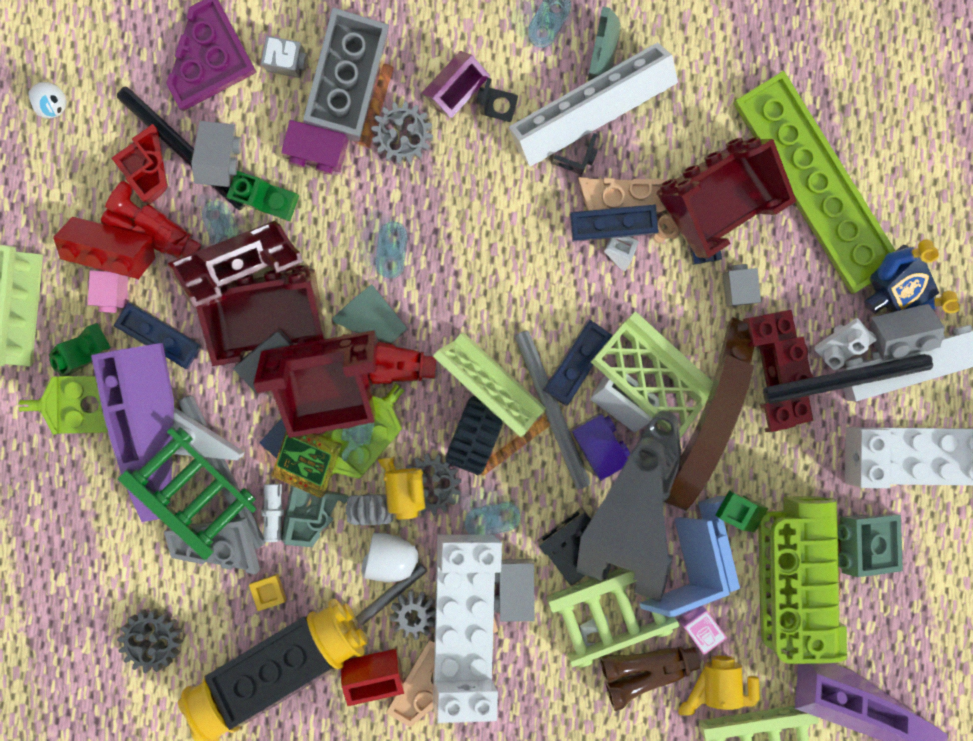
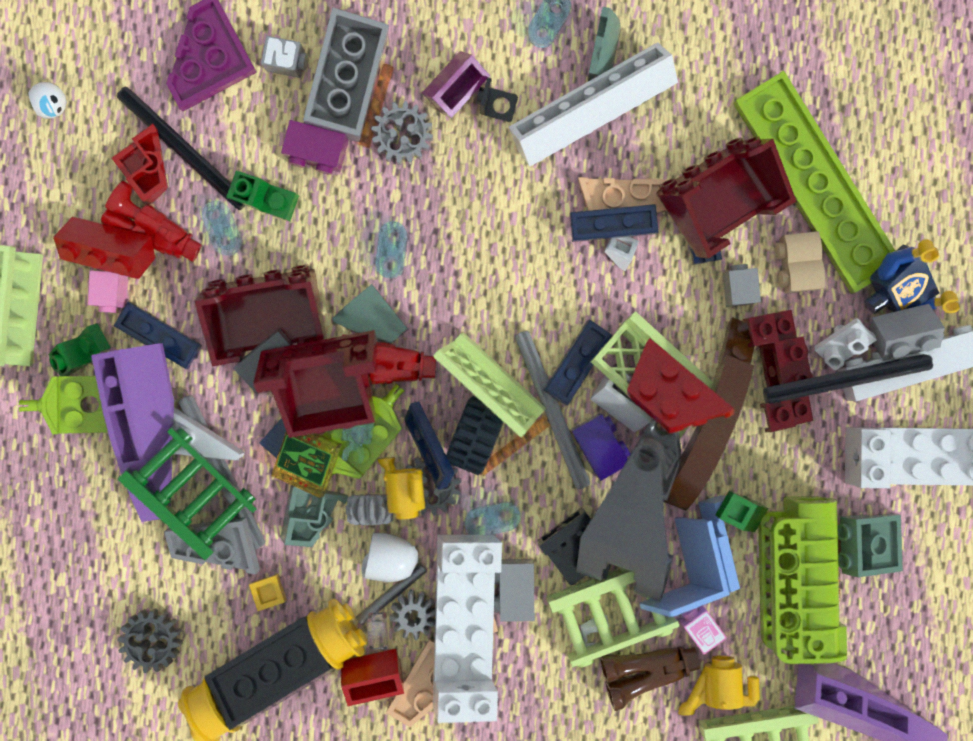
dark red bracket [167,220,303,308] -> none
light grey brick [191,121,241,187] -> none
white pin [261,484,284,542] -> none
black bracket [552,133,598,175] -> none
light nougat plate [653,212,679,243] -> none
none -> clear piece [367,612,388,649]
none -> dark blue tile [404,401,455,490]
none -> red wing [627,338,734,434]
none -> tan brick [775,231,825,294]

